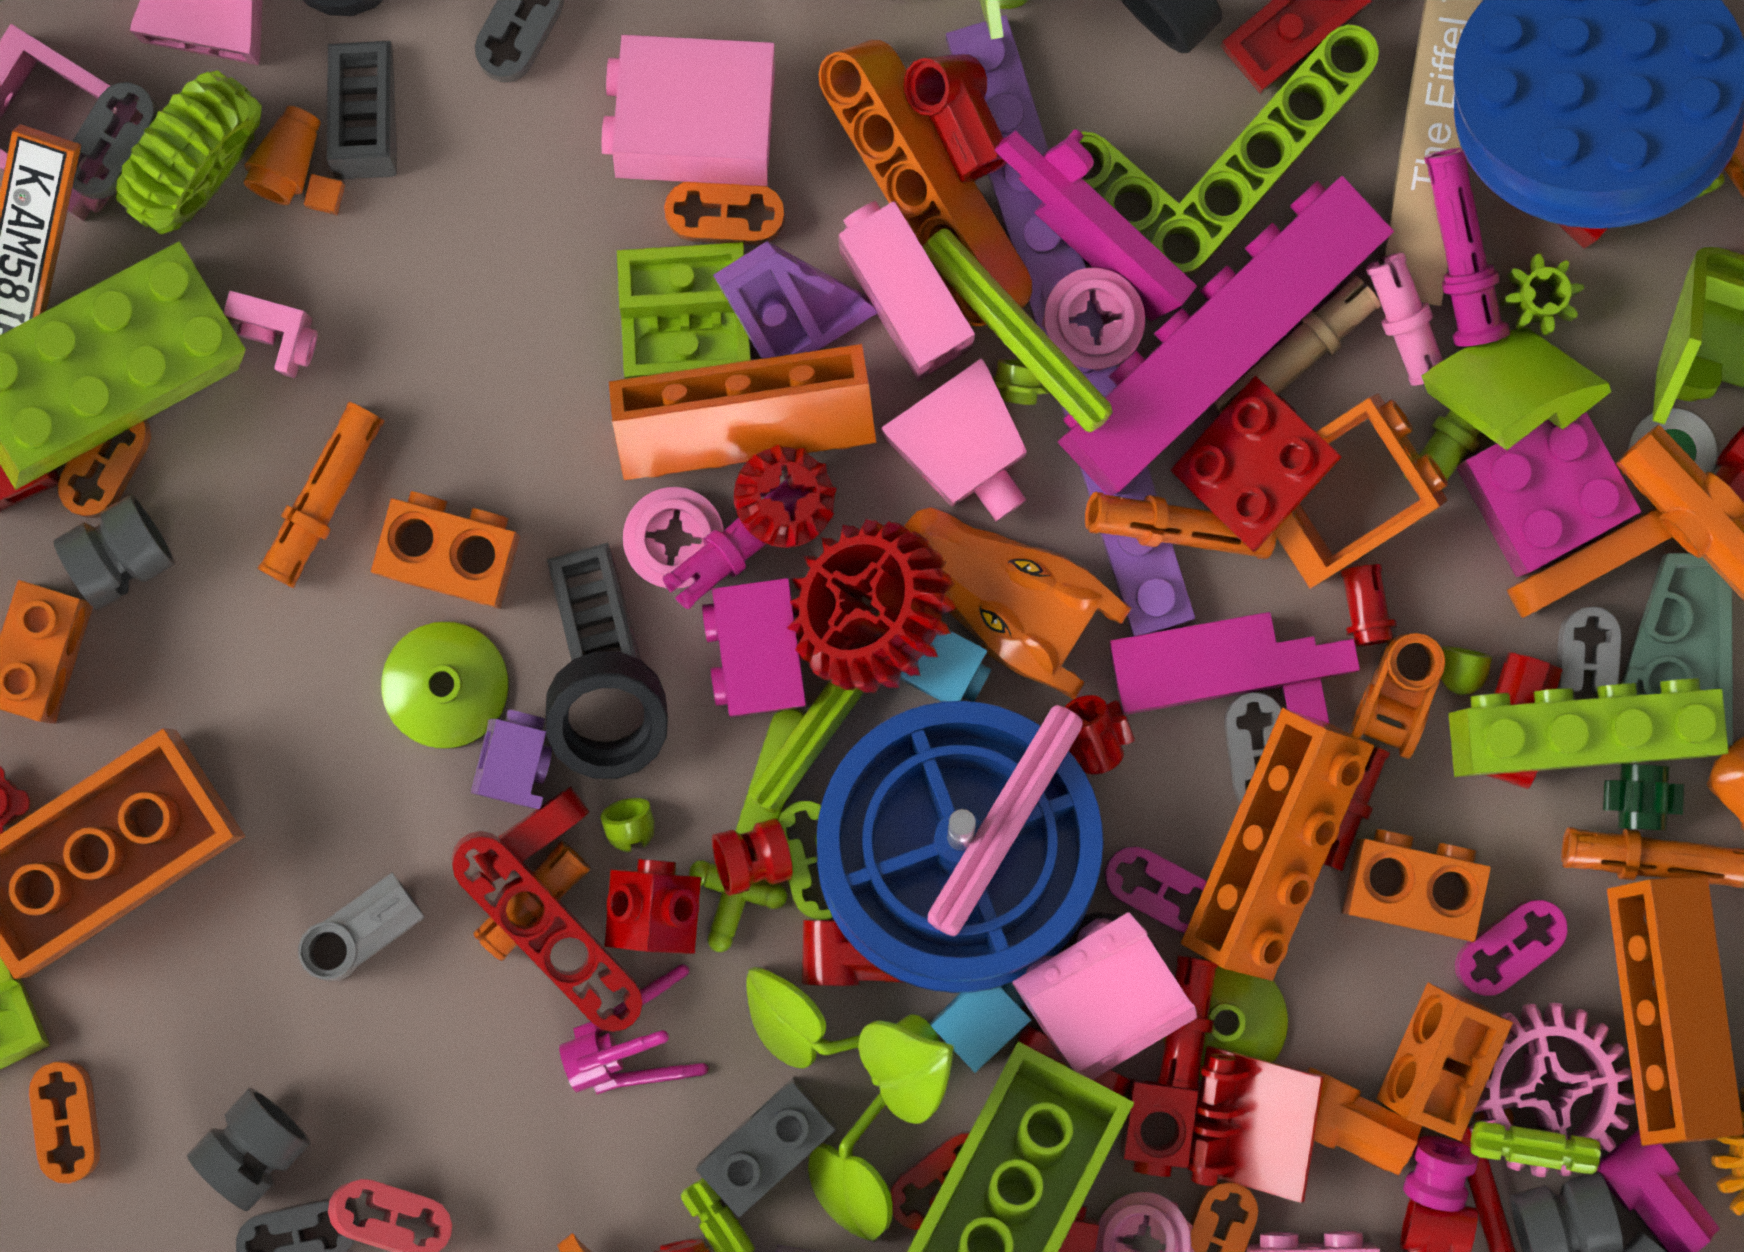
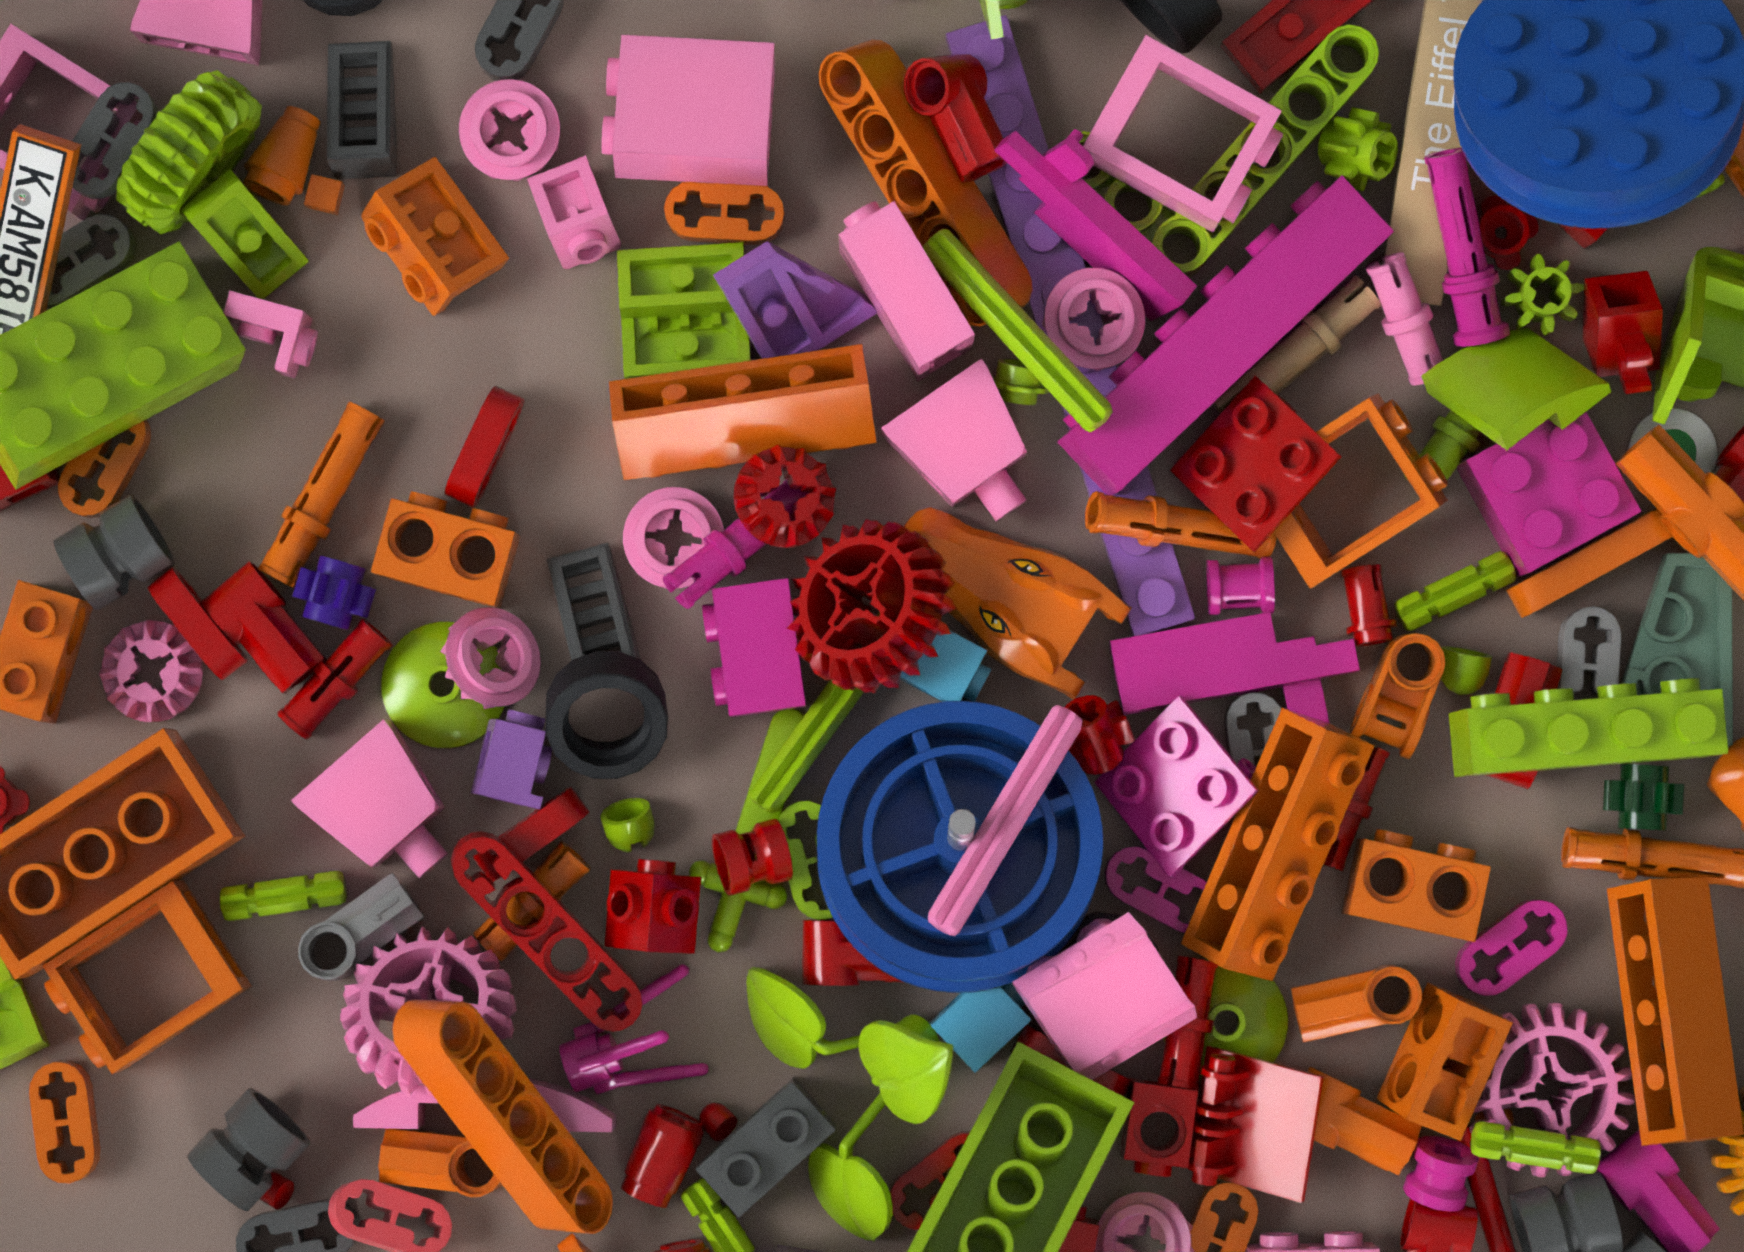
none -> orange window [42,880,252,1074]
none -> light grey beam [47,214,136,309]
none -> bright pink gear [99,620,203,722]
none -> red beam [147,567,248,681]
none -> lime slope [180,169,309,299]
none -> red piece [200,561,327,694]
none -> lime axle [219,871,347,921]
none -> red piece [260,1172,294,1210]
none -> red pin [277,618,393,740]
none -> bright pink torso [291,719,448,879]
none -> dark purple gear [292,555,376,630]
none -> bright pink gear [340,926,517,1099]
none -> bright pink slope [353,1078,616,1132]
none -> orange bracket [361,157,509,316]
none -> orange piece [378,1129,502,1197]
none -> orange beam [393,999,613,1234]
none -> bright pink gear [440,607,541,709]
none -> red beam [444,386,525,508]
none -> bright pink gear [459,79,561,182]
none -> bright pink bracket [527,155,622,269]
none -> red piece [620,1104,704,1208]
none -> red piece [699,1103,738,1141]
none -> bright pink window [1083,35,1284,232]
none -> dark pink hinge [1094,696,1259,877]
none -> dark pink bush [1206,557,1275,615]
none -> orange piece [1290,964,1422,1043]
none -> lime gear [1318,107,1398,191]
none -> lime axle [1394,551,1517,631]
none -> red plate [1479,196,1539,271]
none -> red brick [1582,270,1663,394]

